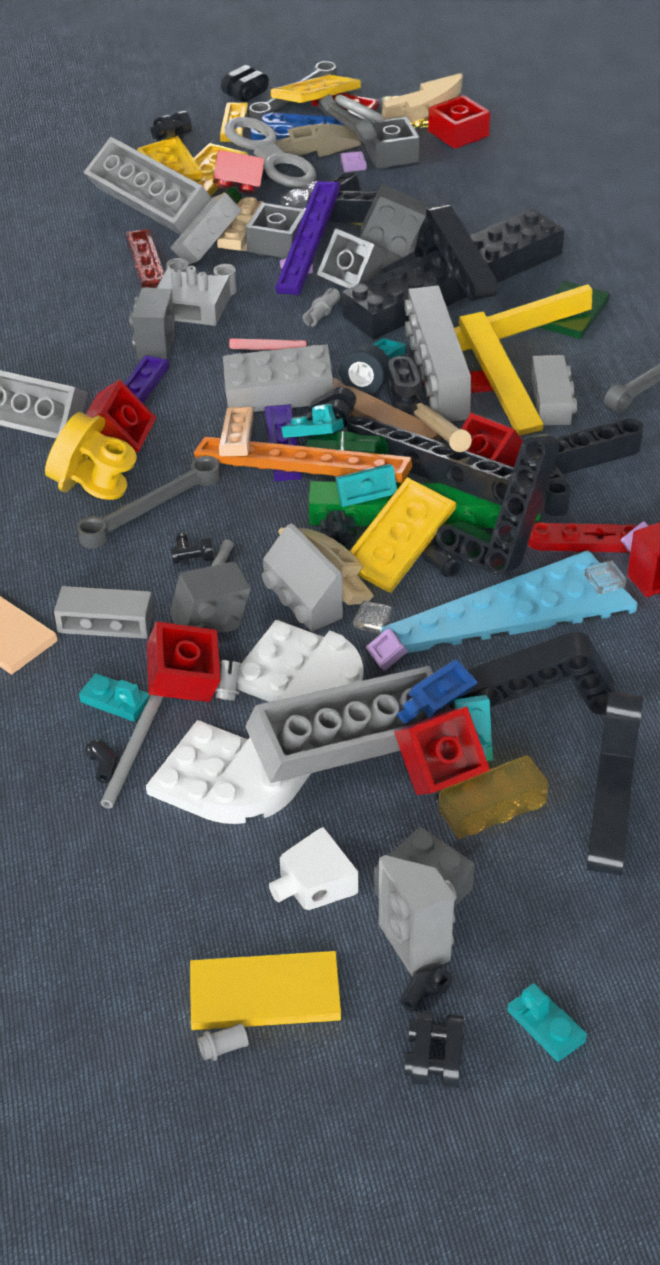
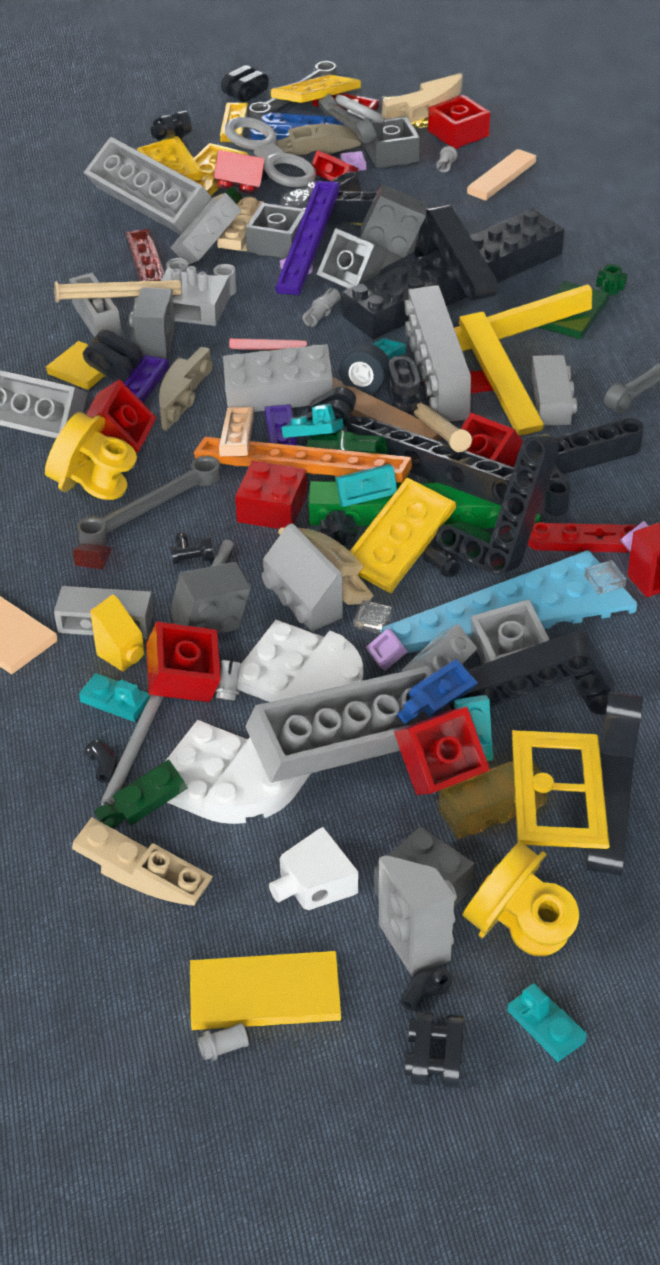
none -> yellow tile [46,341,106,390]
none -> tan axle [54,280,182,302]
none -> light grey brick [69,273,122,337]
none -> tan slope [72,817,213,906]
none -> clear red slope [73,543,111,569]
none -> black brick [83,330,143,382]
none -> yellow slope [90,594,145,672]
none -> dark green plate [94,759,188,829]
none -> dark tan slope [159,347,213,431]
none -> red brick [235,461,307,529]
none -> red slope [312,150,359,181]
none -> light grey brick [402,624,477,673]
none -> light grey pin [436,146,458,172]
none -> yellow piece [462,841,579,957]
none -> light nougat tile [467,149,536,201]
none -> light grey brick [470,599,550,664]
none -> yellow door [512,730,610,849]
none -> dark green gear [596,264,627,296]

